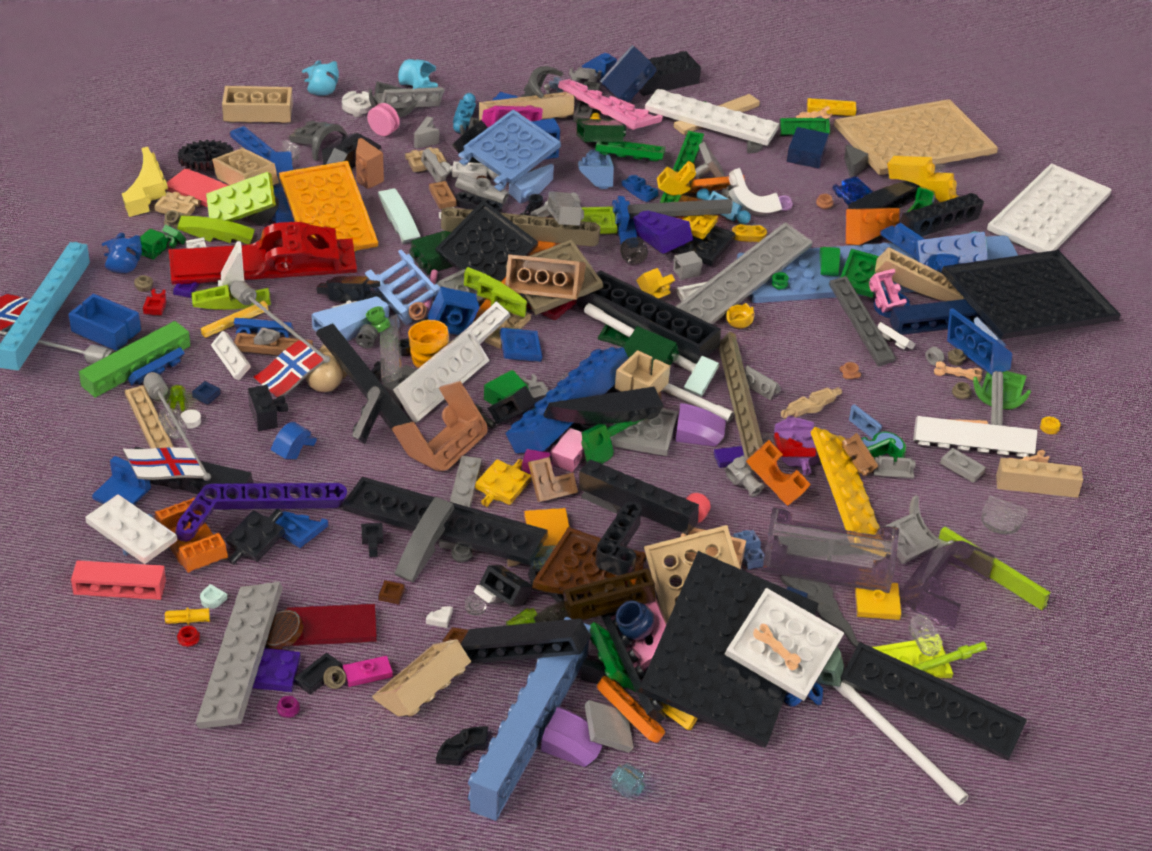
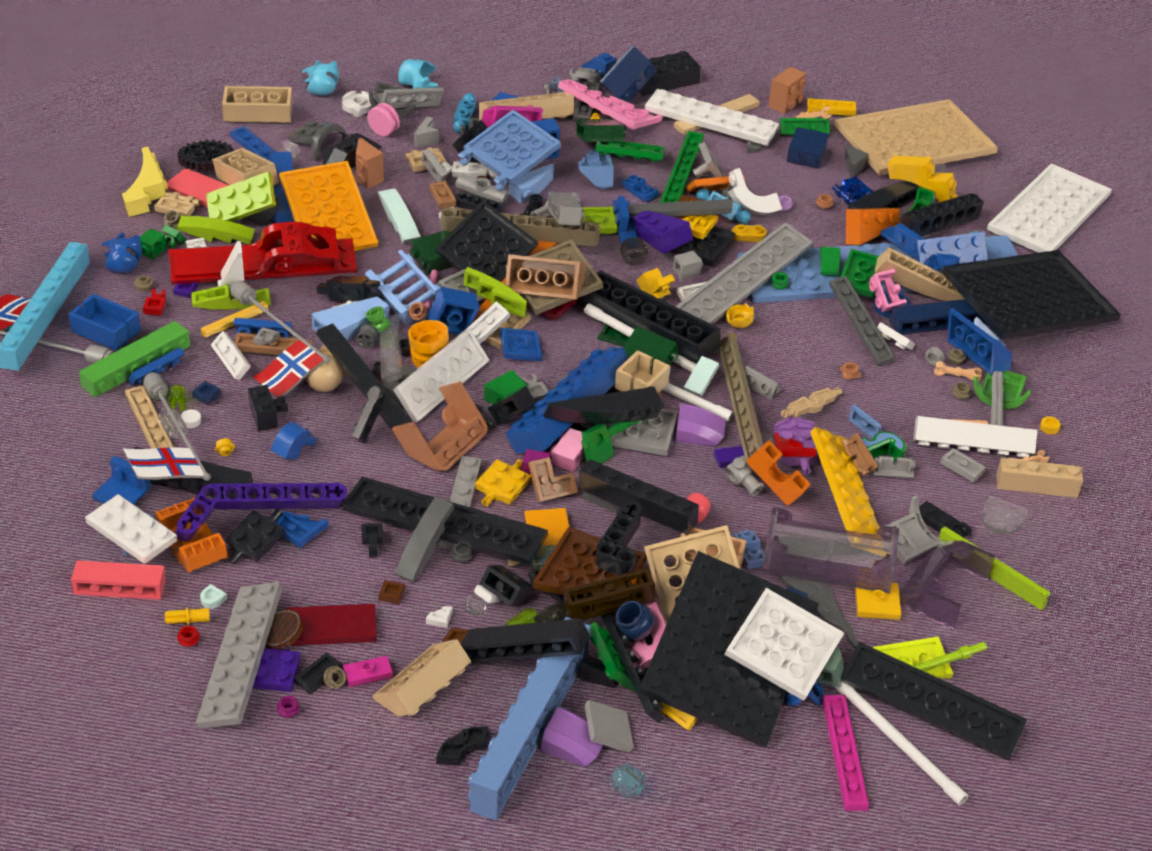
dark grey piece [521,66,563,98] -> none
orange beam [596,676,665,743] -> none
yellow brick [657,161,696,195] -> none
light nougat piece [753,623,801,671] -> none
clear plate [909,615,942,656] -> none
none -> yellow plate [215,438,235,456]
none -> nougat brick [768,66,806,114]
none -> dark pink tile [822,695,869,811]
none -> black hinge [919,501,972,538]

